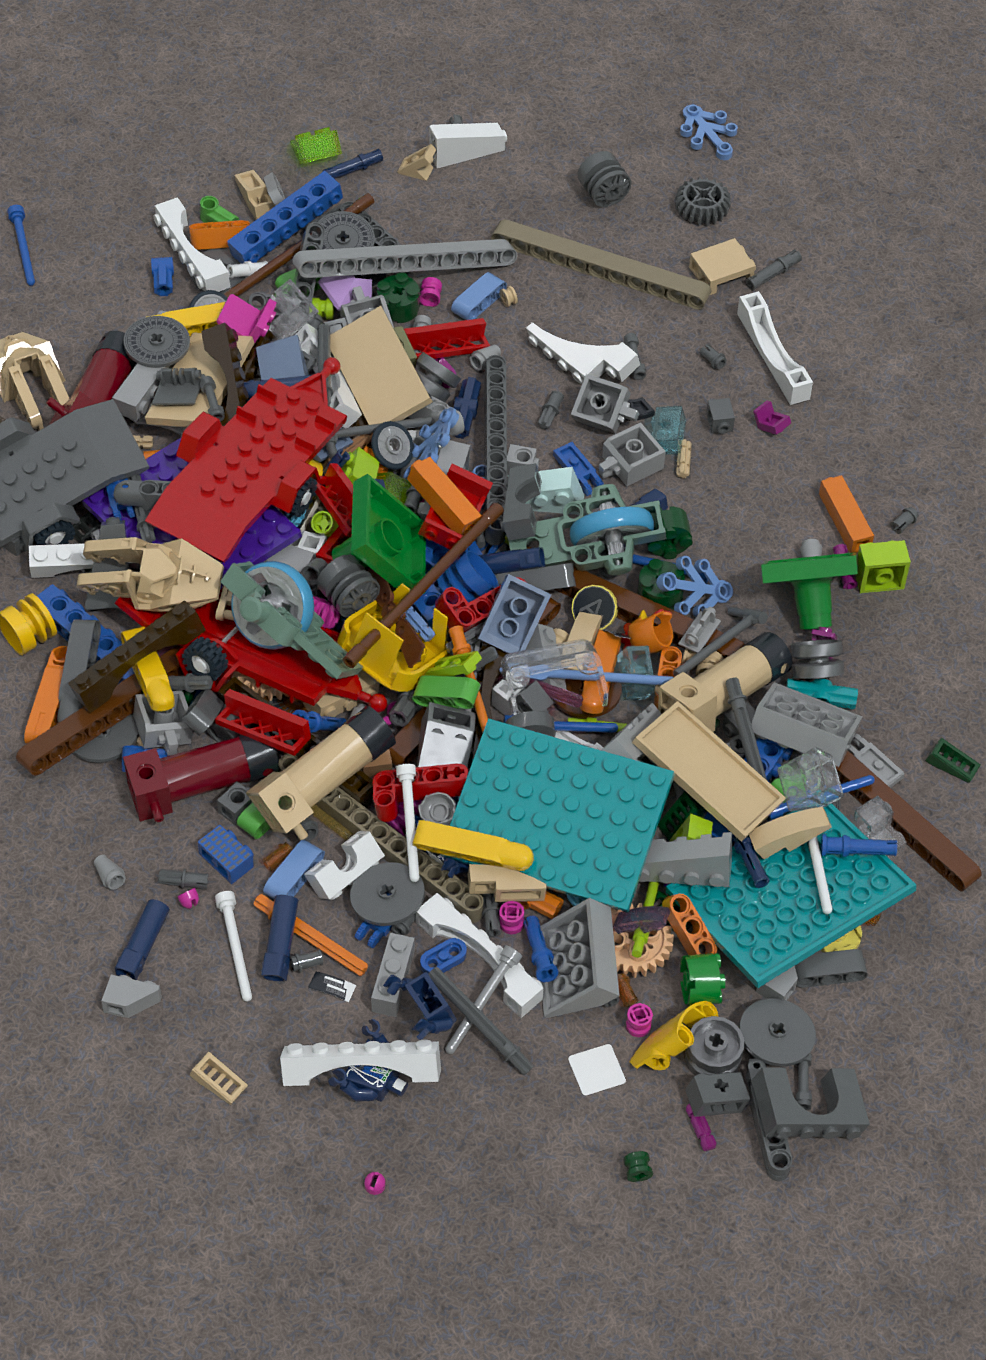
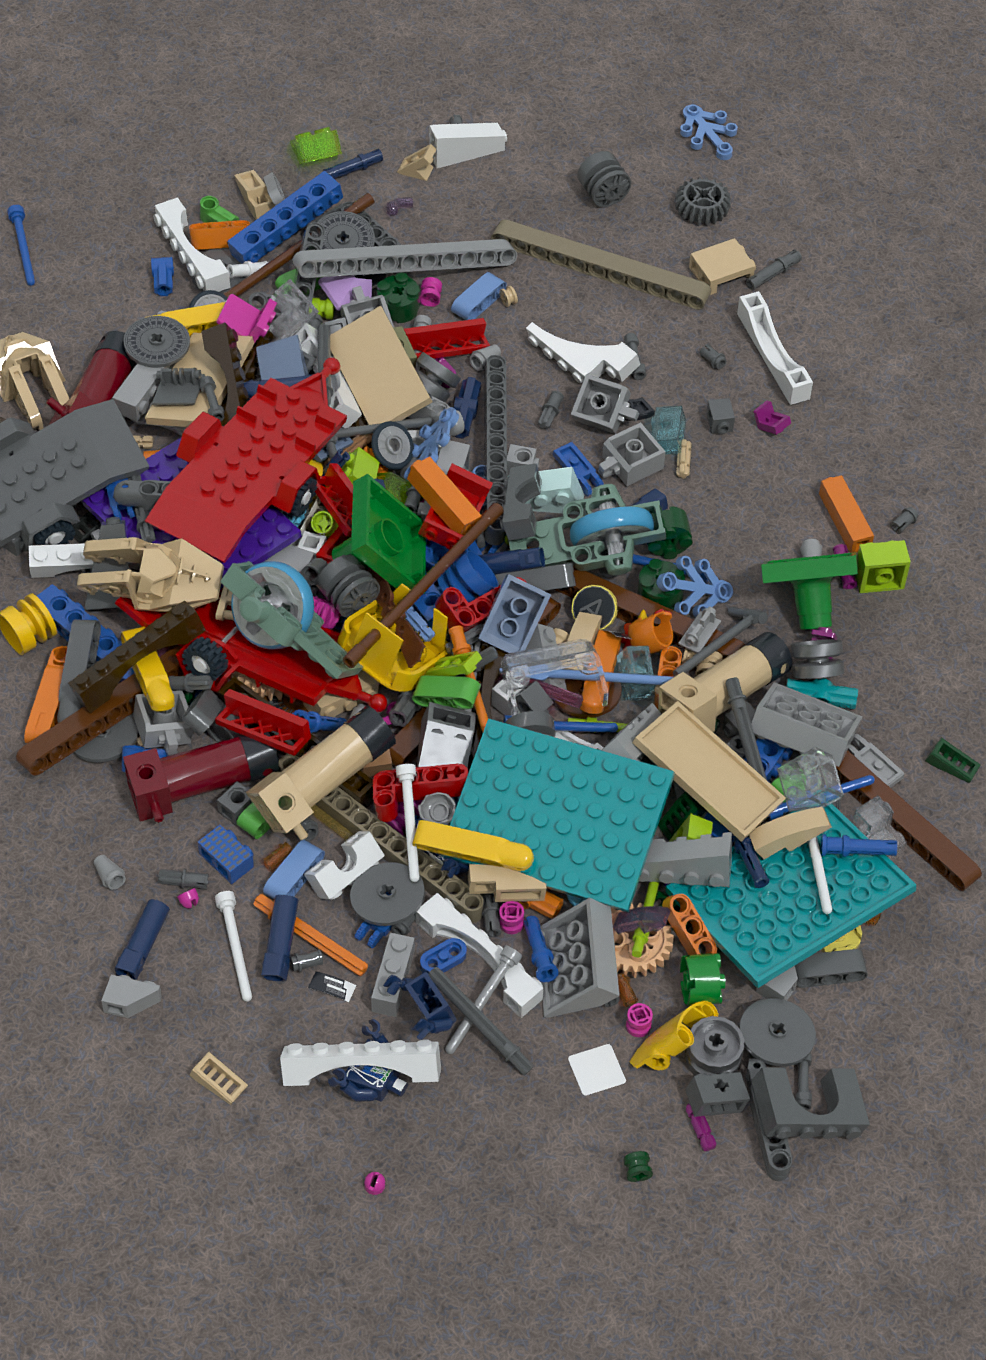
none -> clear purple arm [386,197,413,215]

